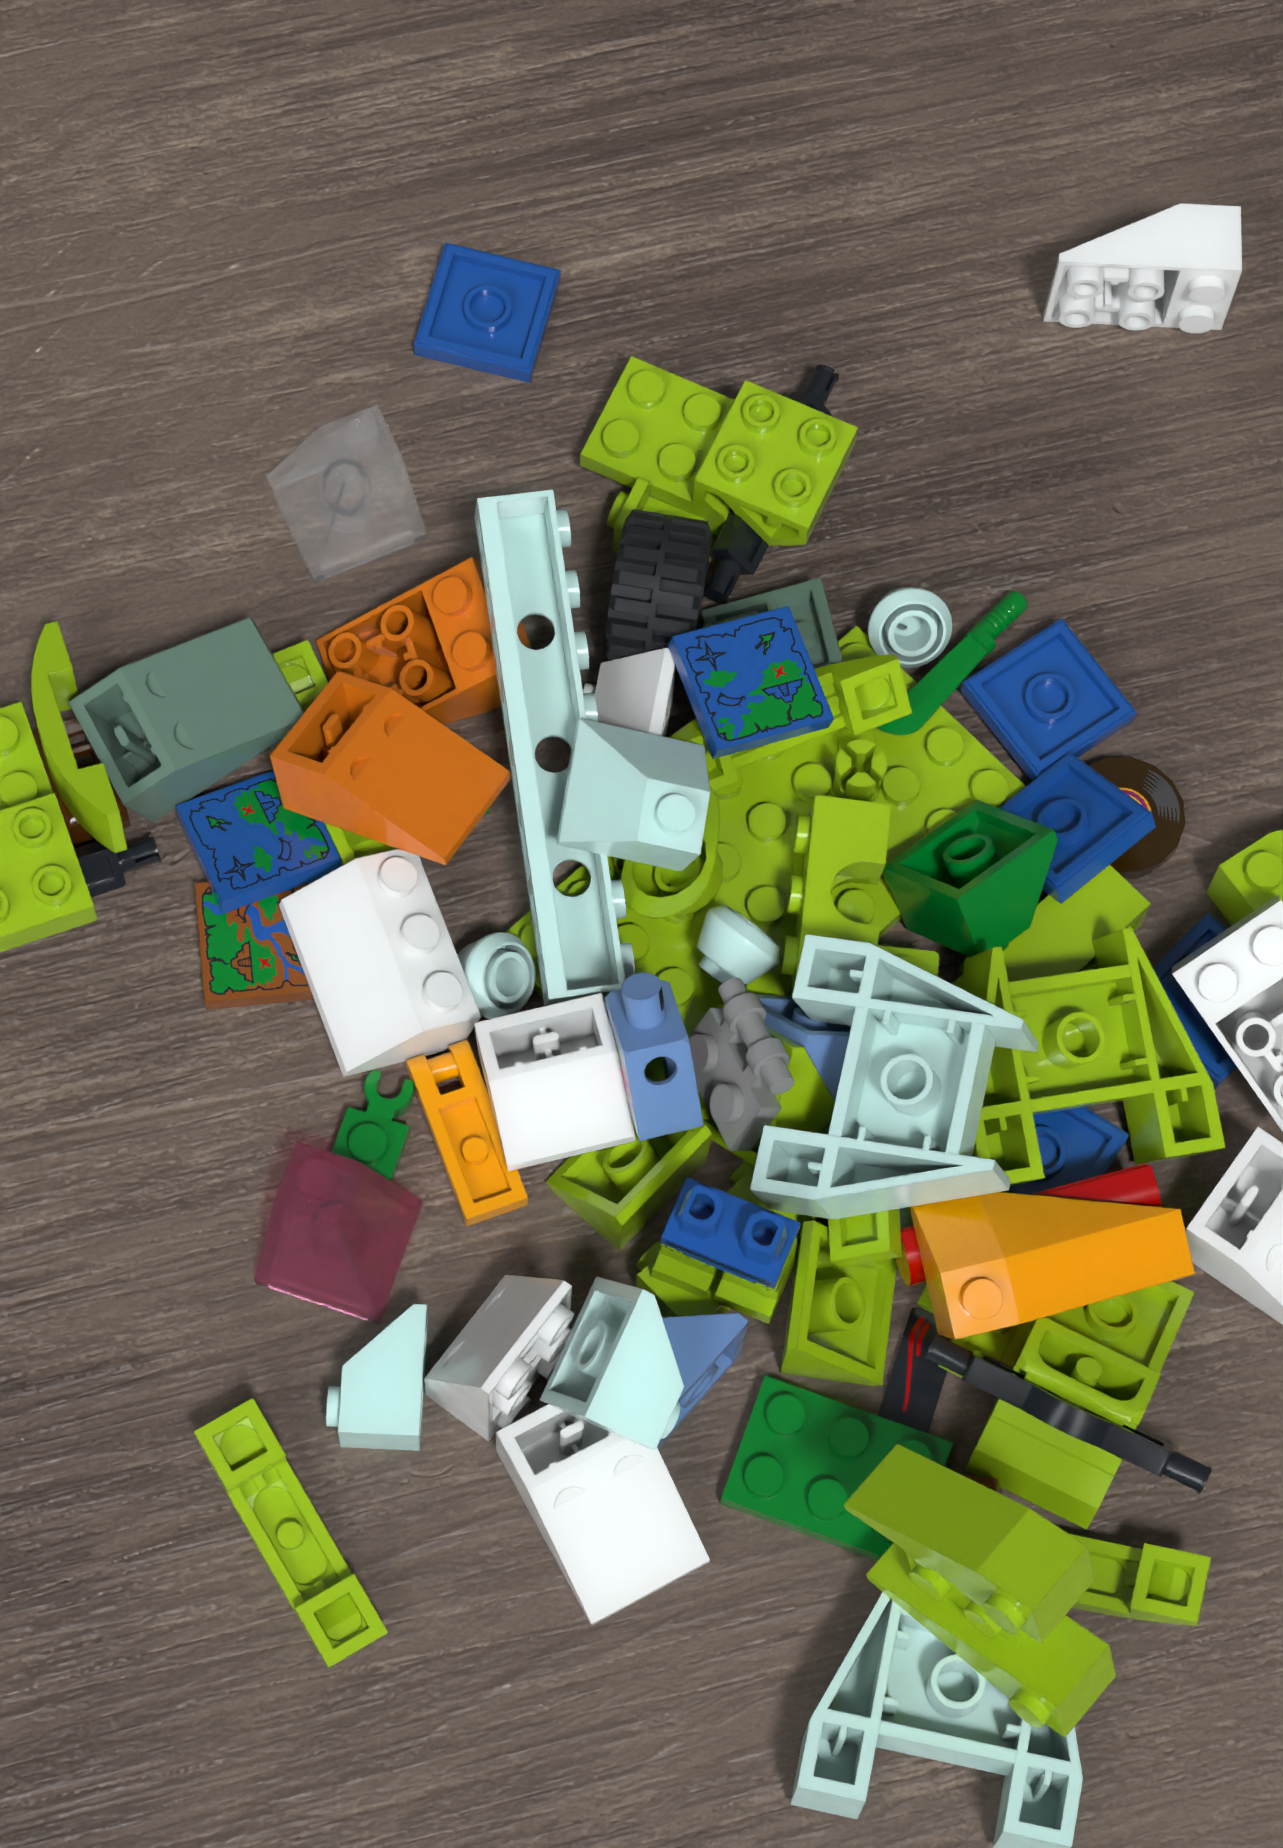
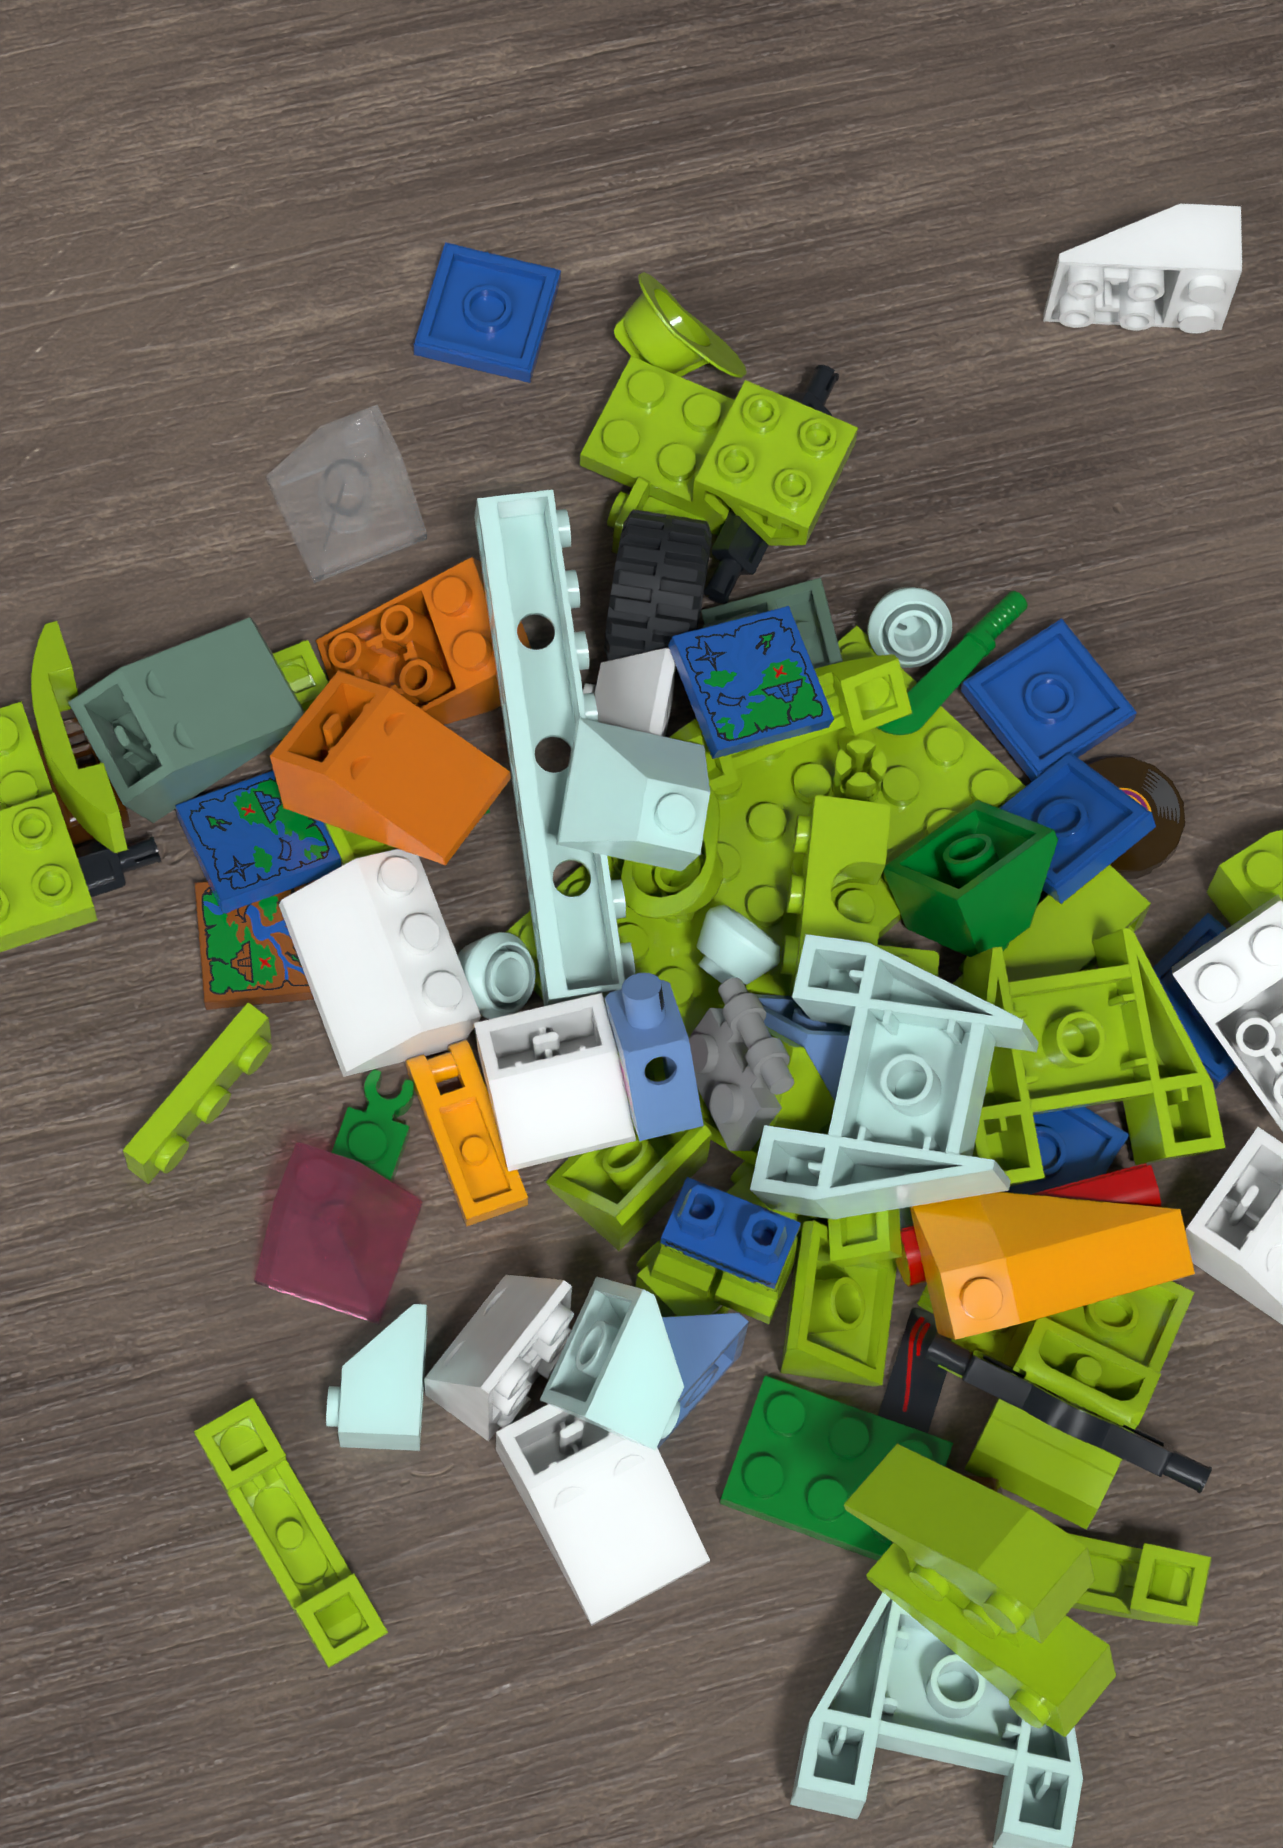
none -> lime plate [123,1003,272,1184]
none -> lime piece [614,272,747,378]

